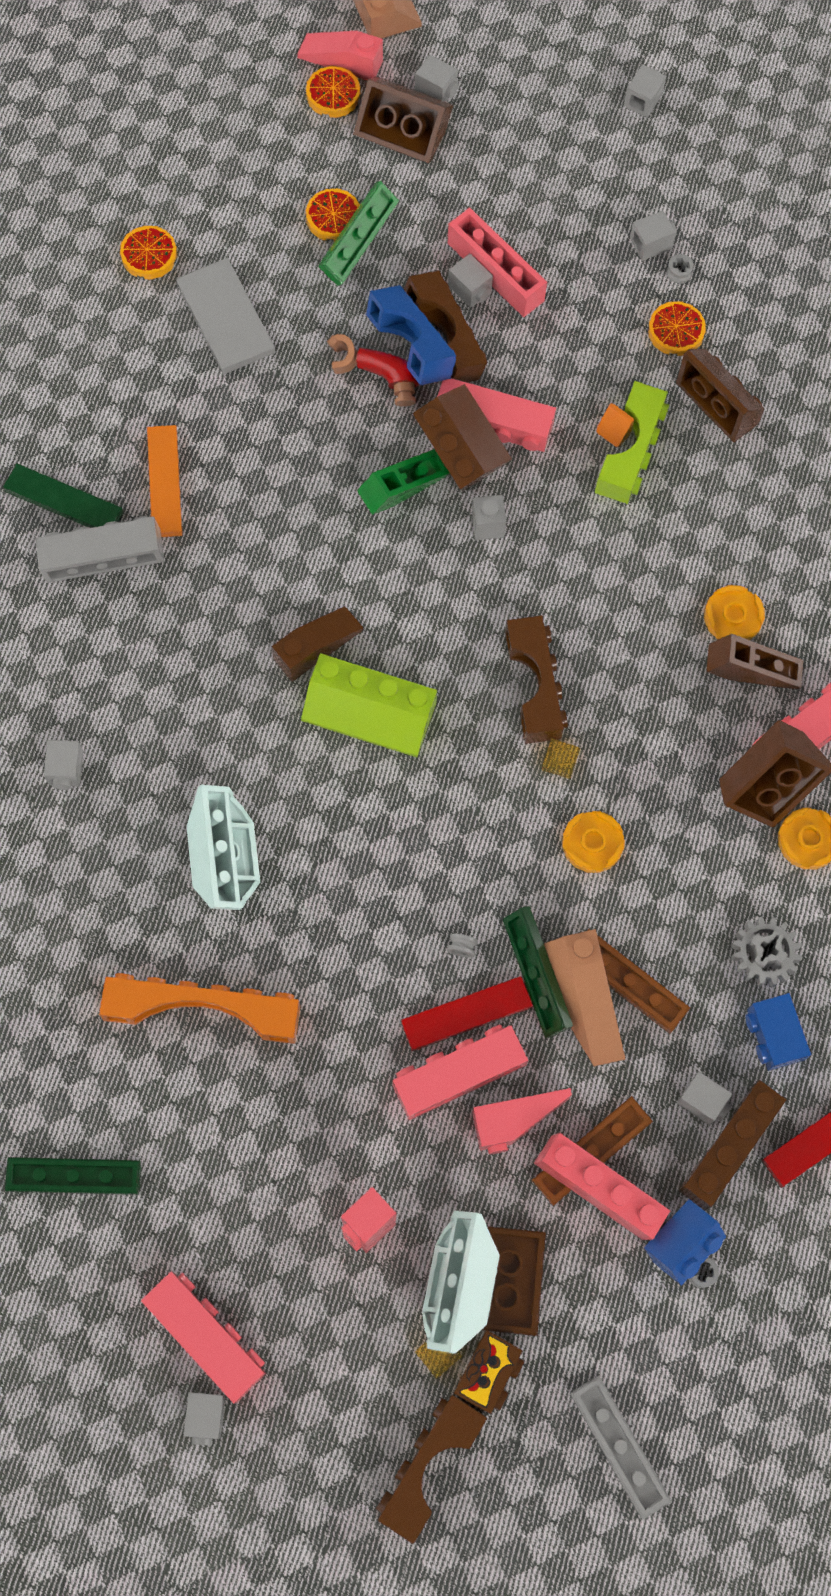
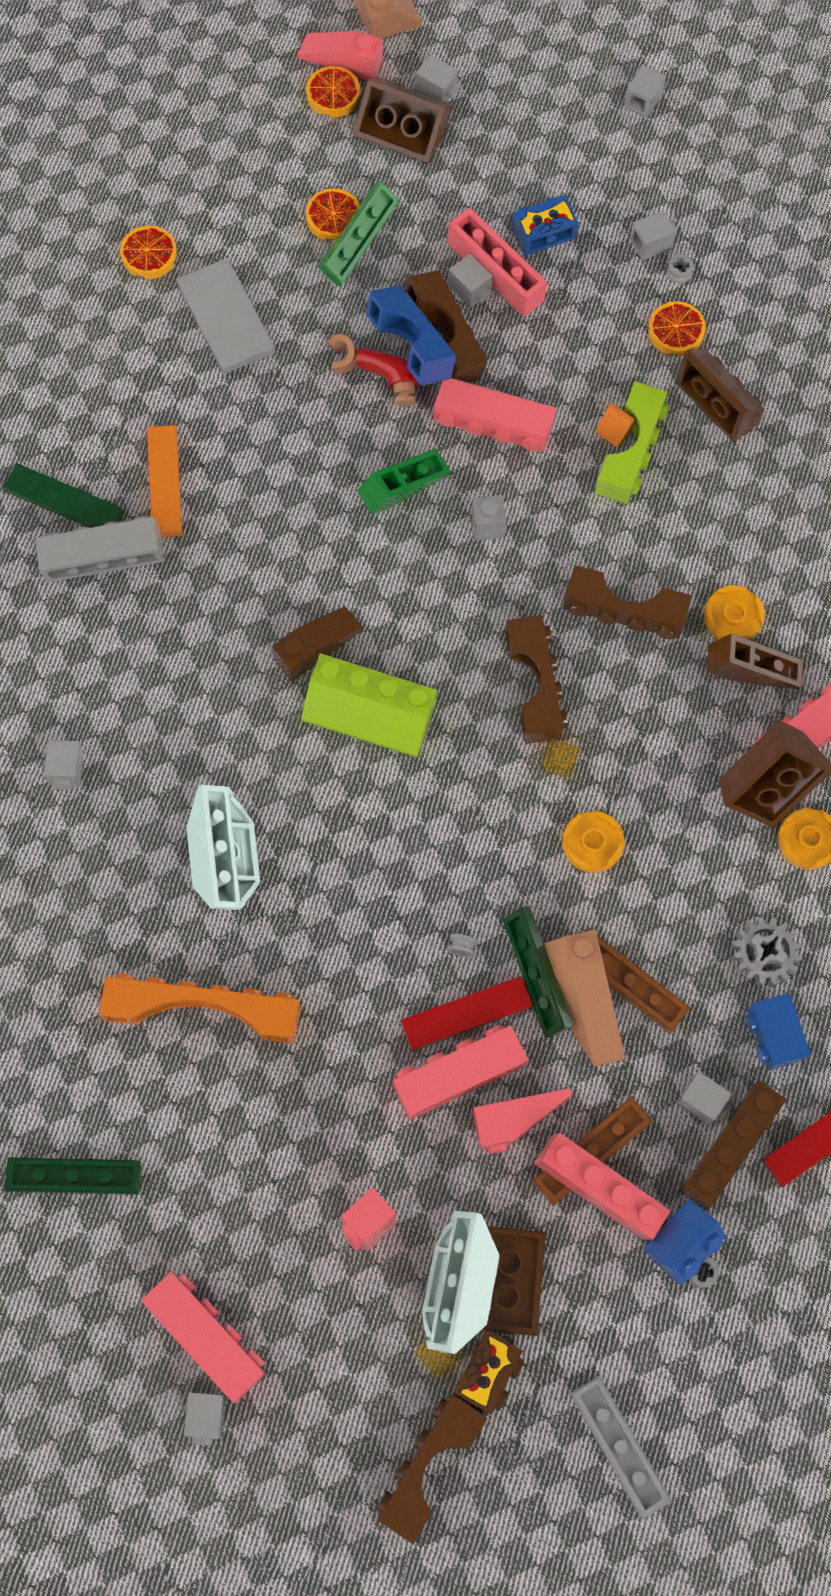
reddish brown slope [412,384,513,492] -> none
none -> blue brick [511,195,579,256]
none -> reddish brown arch [563,565,692,639]

